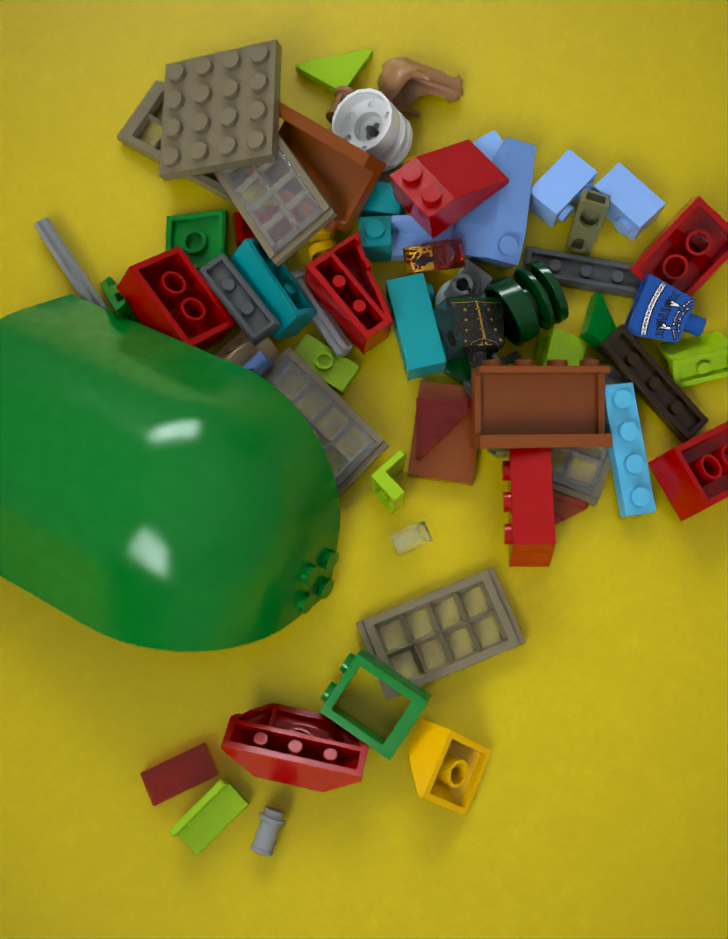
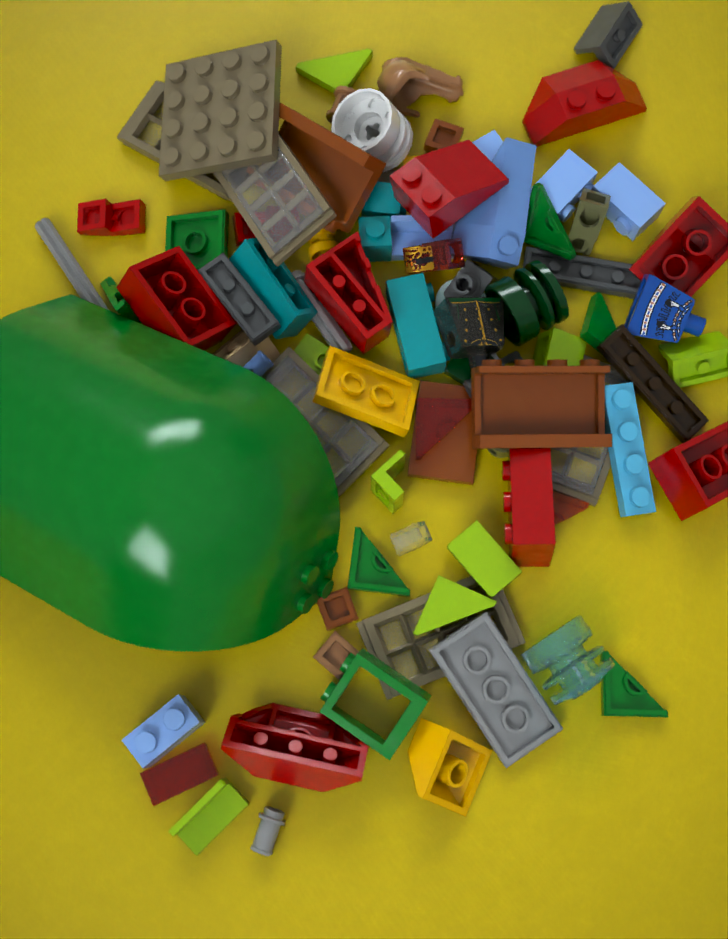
none -> red slope [77,198,146,236]
none -> light blue brick [122,694,206,768]
none -> yellow plate [312,345,420,437]
none -> medium nougat tile [313,631,359,680]
none -> dark orange tile [317,587,359,631]
none -> green tile [348,527,410,597]
none -> lime tile [413,575,497,636]
none -> dark orange plate [424,118,464,152]
none -> light grey tile [428,612,563,768]
none -> lime panel [447,520,522,597]
none -> clear light blue wheel [520,614,615,705]
none -> red wedge [522,60,647,147]
none -> green tile [524,183,576,260]
none -> dark grey panel [574,1,643,69]
none -> green tile [600,651,668,718]

